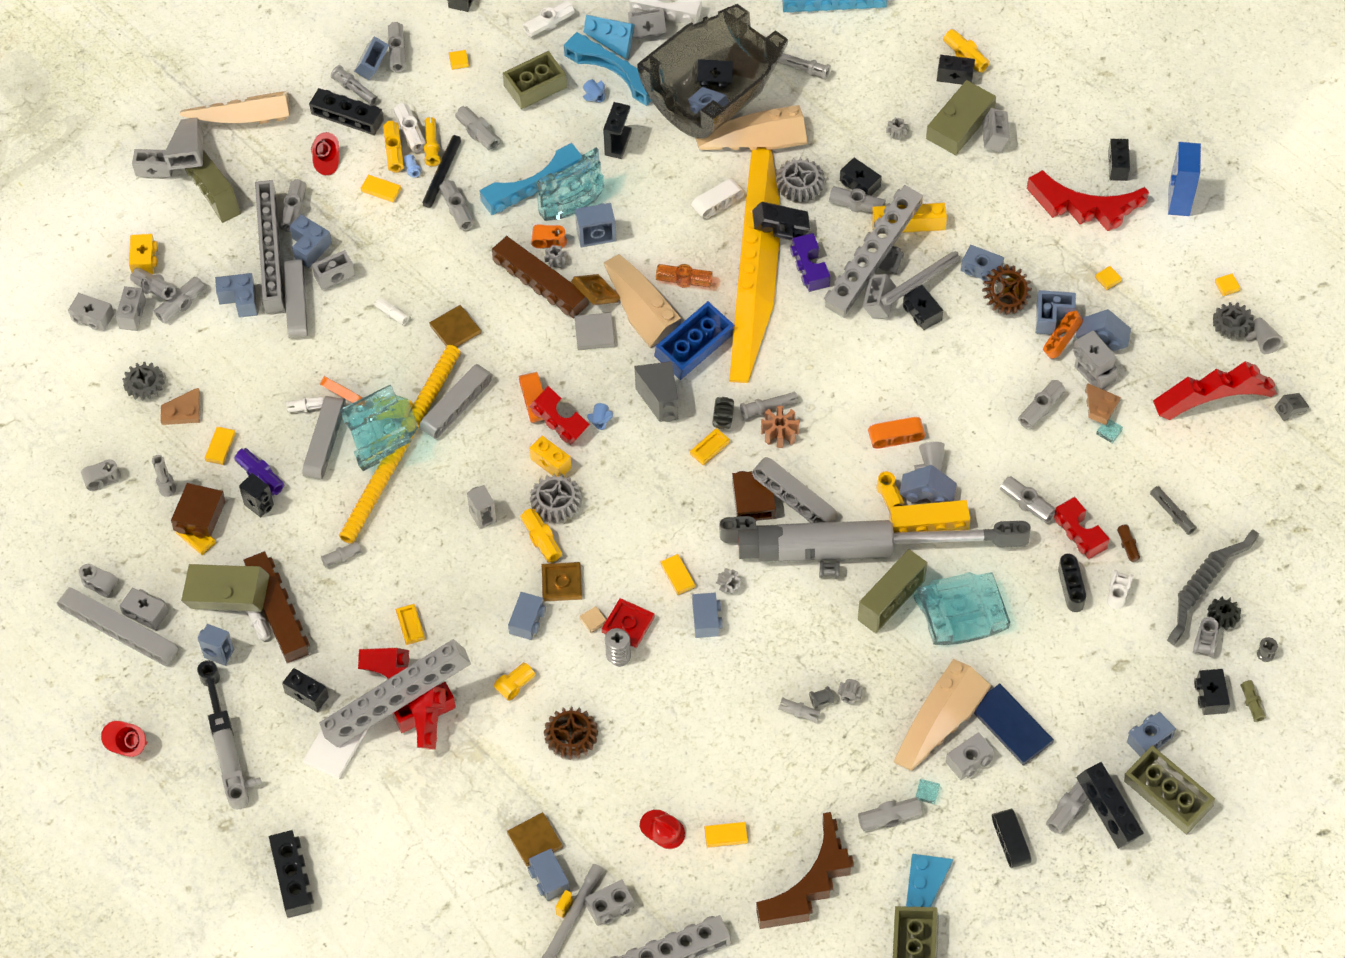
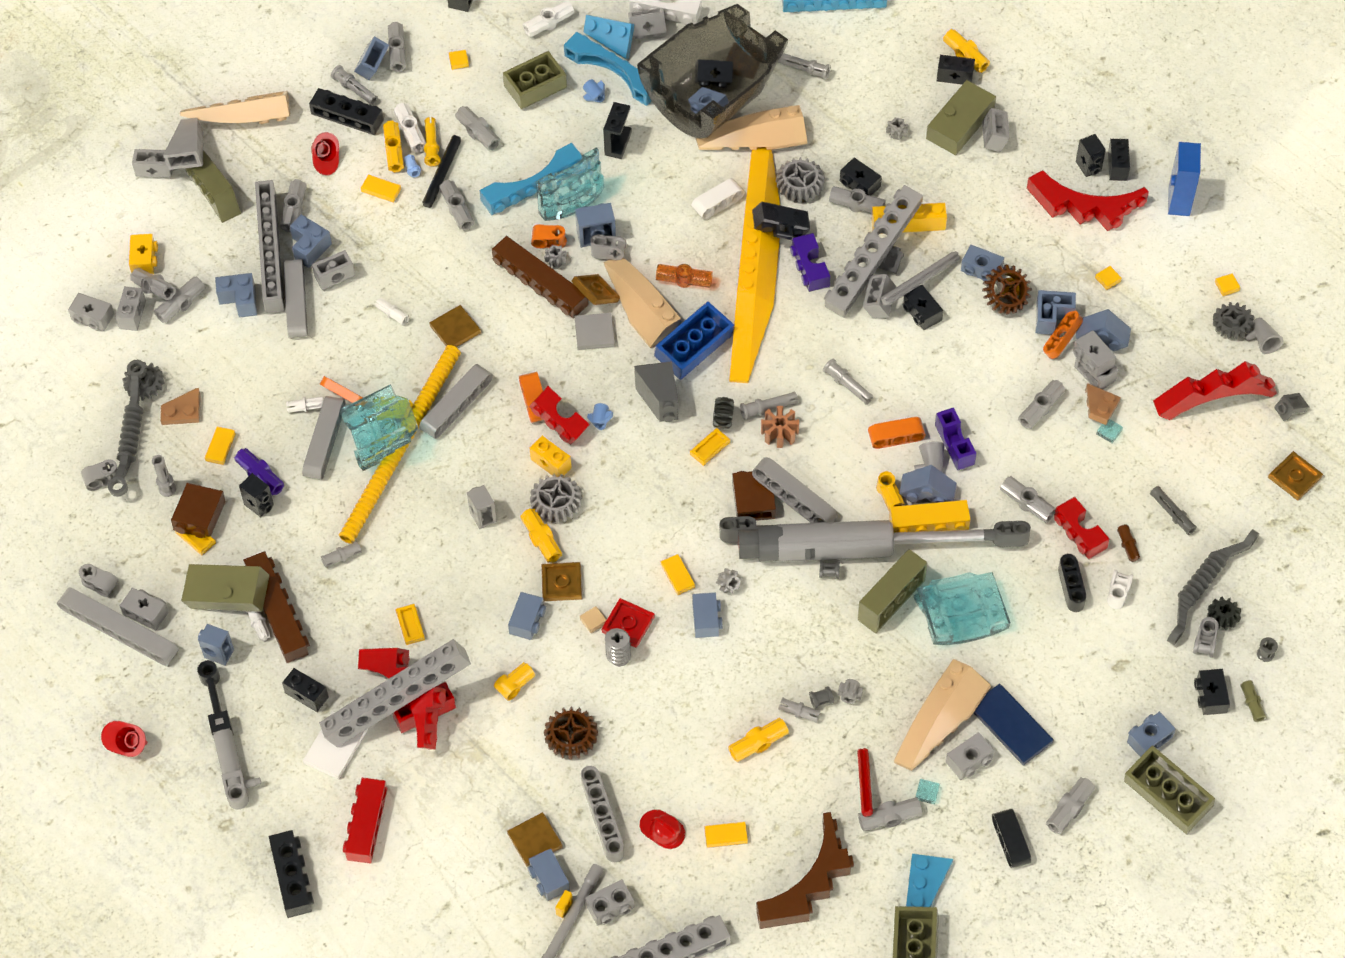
black brick [1076,762,1144,849] -> none
none -> dark grey piece [107,359,147,497]
none -> red brick [343,777,388,864]
none -> light grey beam [581,766,624,863]
none -> light grey piece [591,234,627,260]
none -> yellow piece [728,717,789,762]
none -> light grey pin [823,359,873,405]
none -> red axle [857,748,873,817]
none -> dark purple arch [935,407,976,471]
none -> black brick [1075,134,1106,177]
none -> pearl gold tile [1268,451,1323,501]

